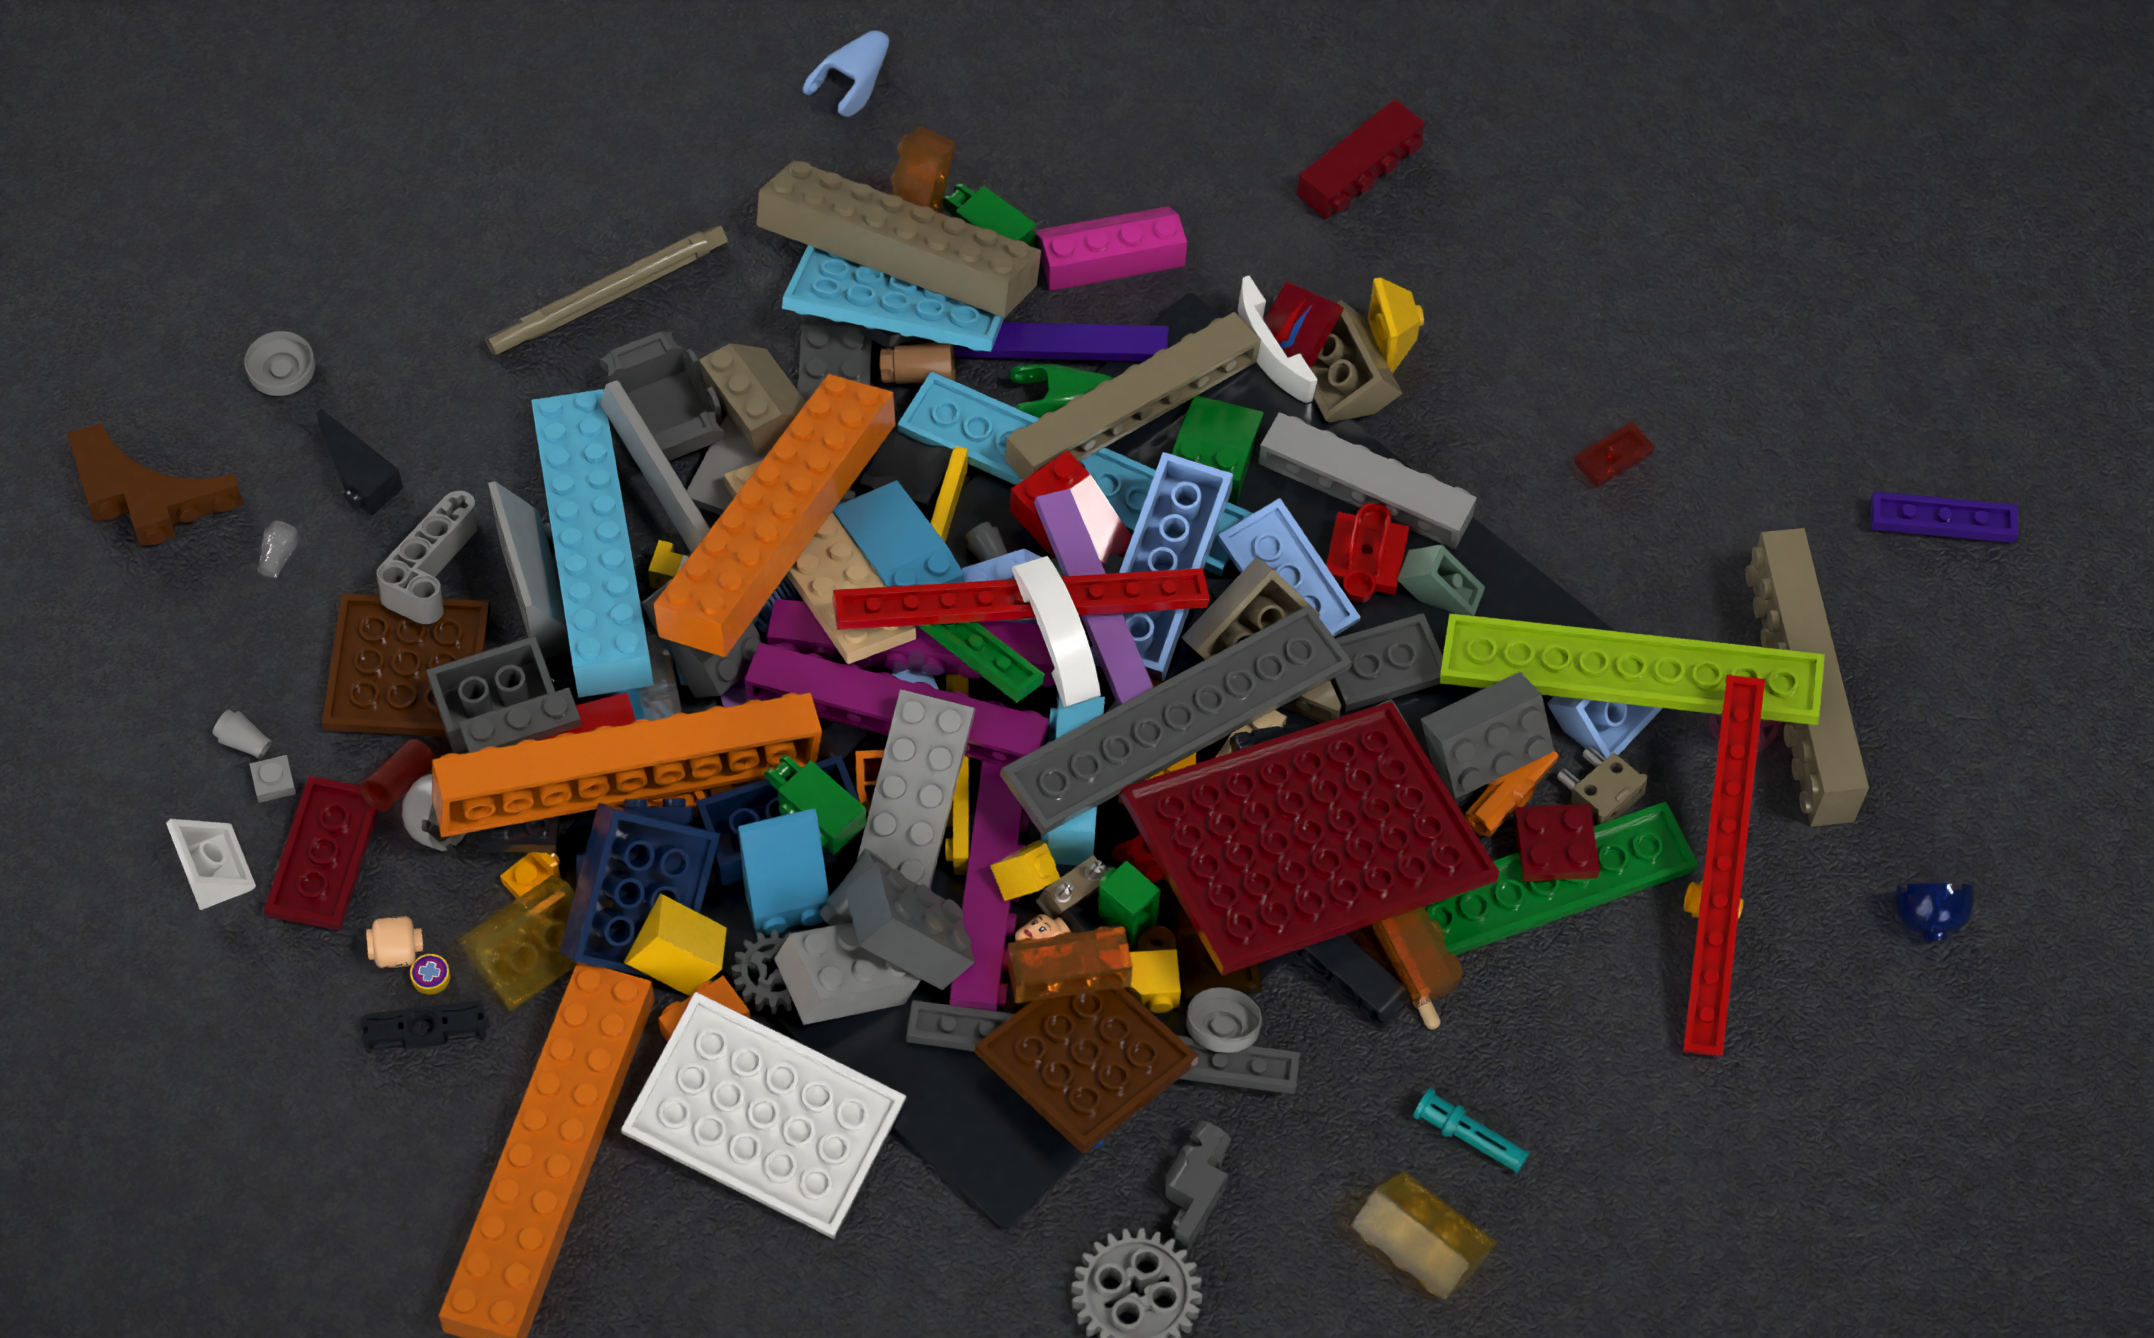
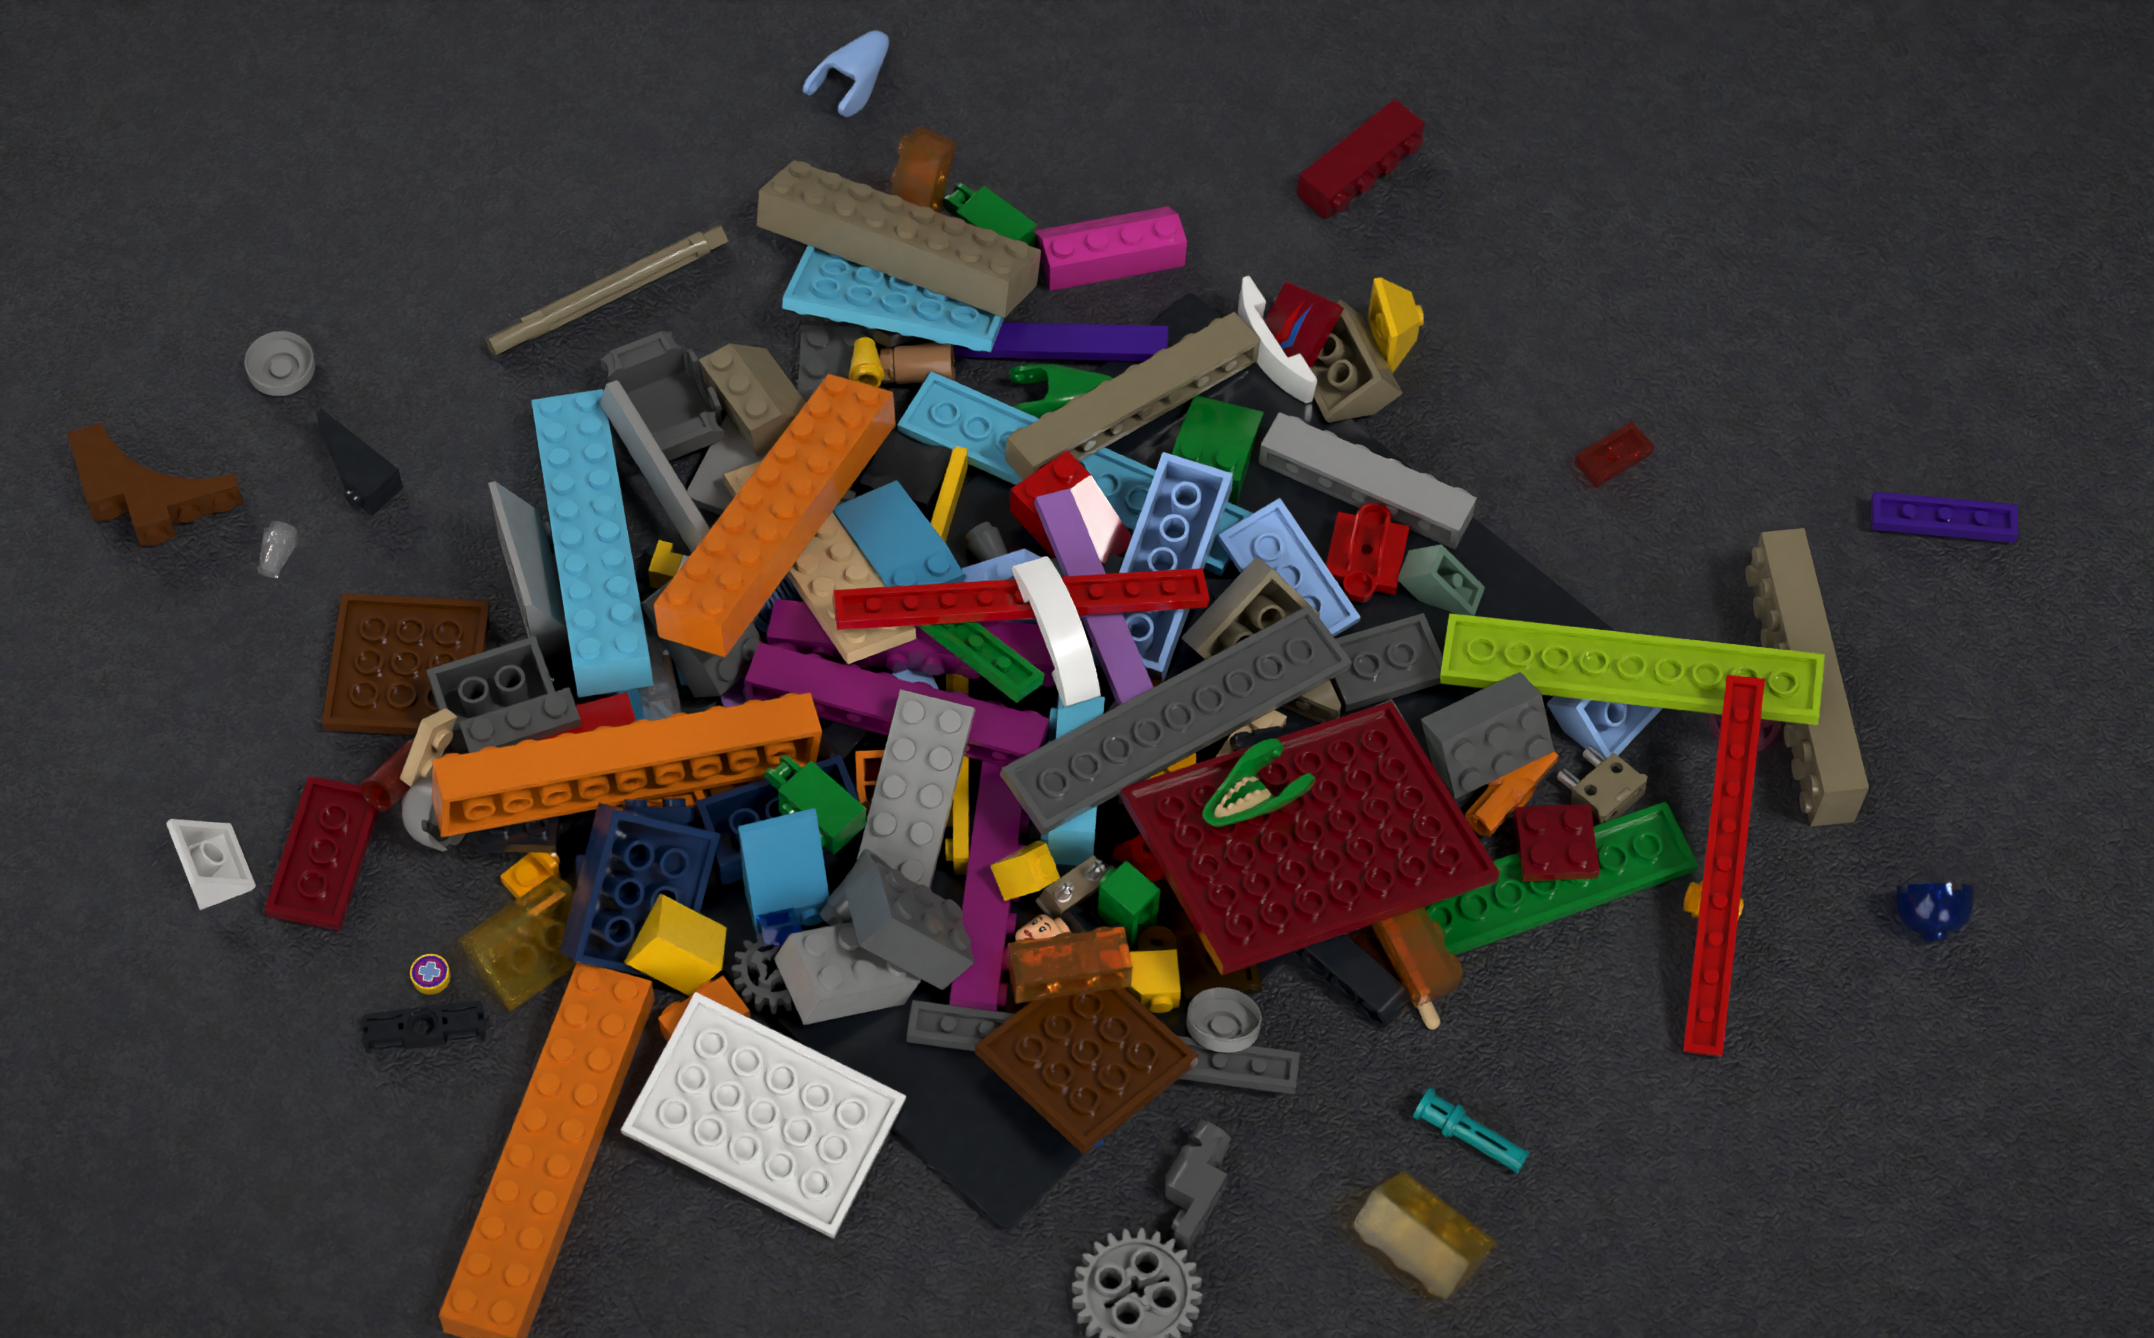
light grey cone [212,709,272,759] -> none
light grey plate [250,755,296,803] -> none
light nougat head [366,916,423,968] -> none
light grey beam [377,491,478,624] -> none
none -> tan plate [400,708,457,787]
none -> clear blue plate [756,907,802,945]
none -> yellow cone [849,337,885,388]
none -> green animal [1202,739,1315,827]

